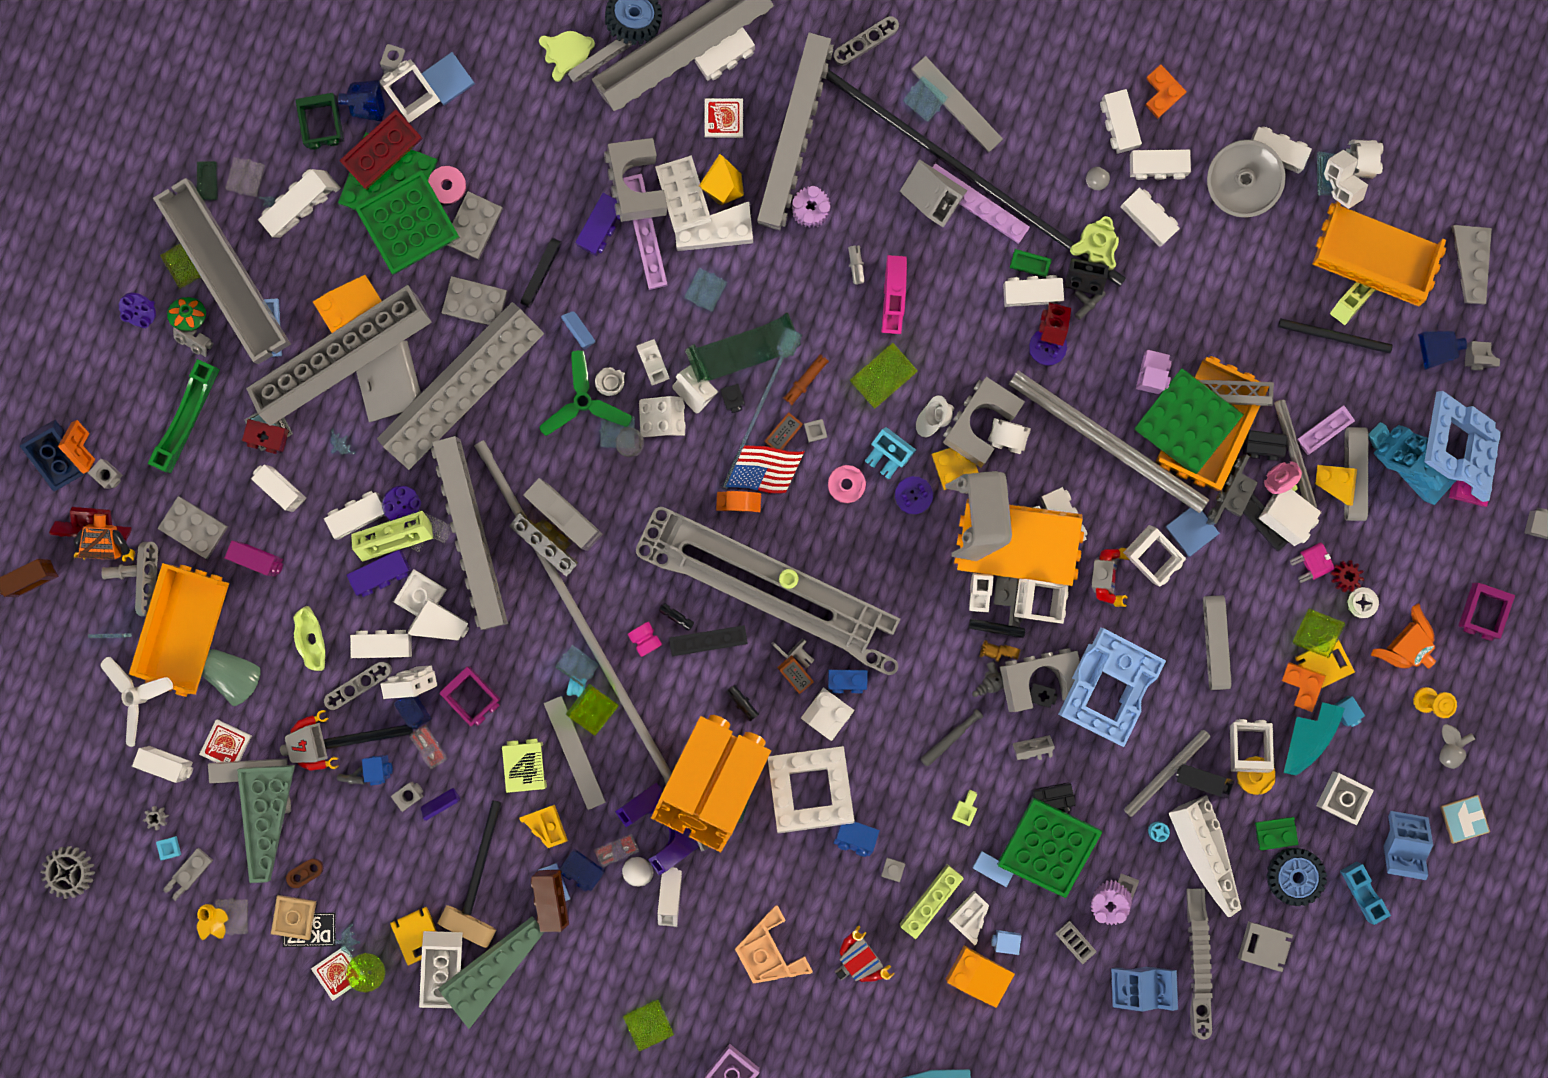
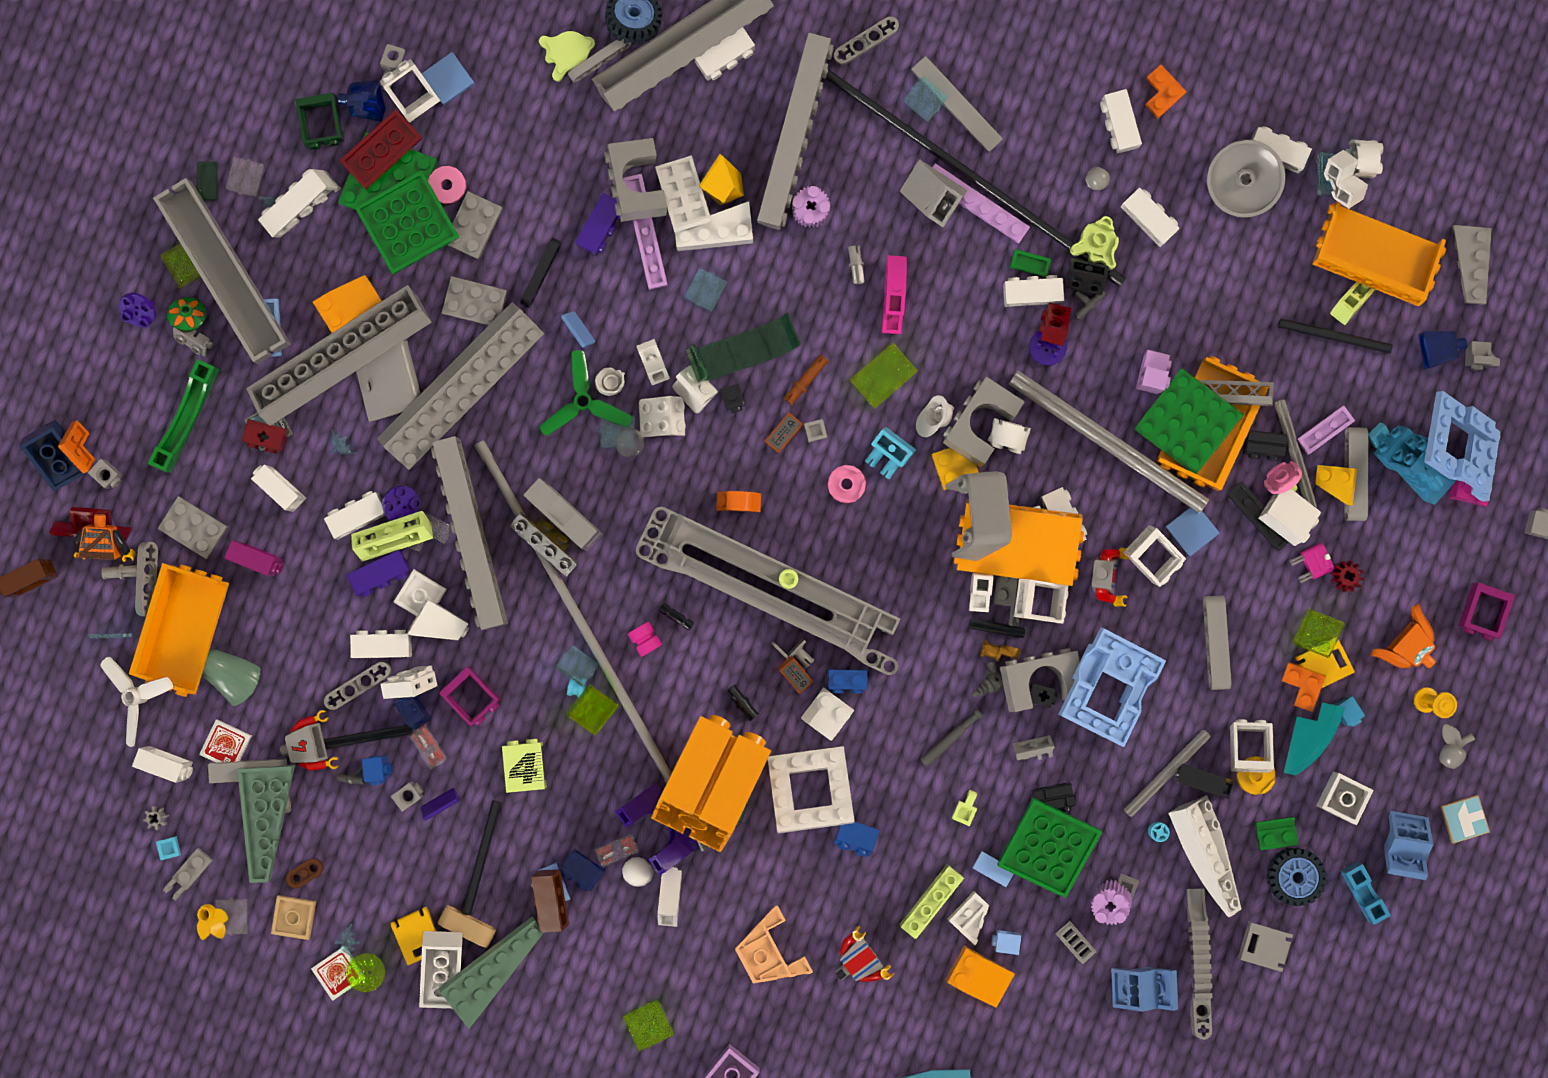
light grey gear [41,846,95,899] -> none
black sticker [283,912,336,947] -> none
yellowish green piece [294,606,325,671] -> none
yellow wing [519,805,568,848] -> none
light grey tile [544,696,606,810] -> none
black plate [669,625,748,656] -> none
tile [705,99,743,138] -> none
flag [721,327,805,493] -> none
light grey plate [881,857,905,882] -> none
dark purple plate [895,476,933,514] -> none
white brick [1130,150,1191,180] -> none
dark grey bracket [1207,455,1258,525] -> none
white gear [1347,587,1379,618] -> none

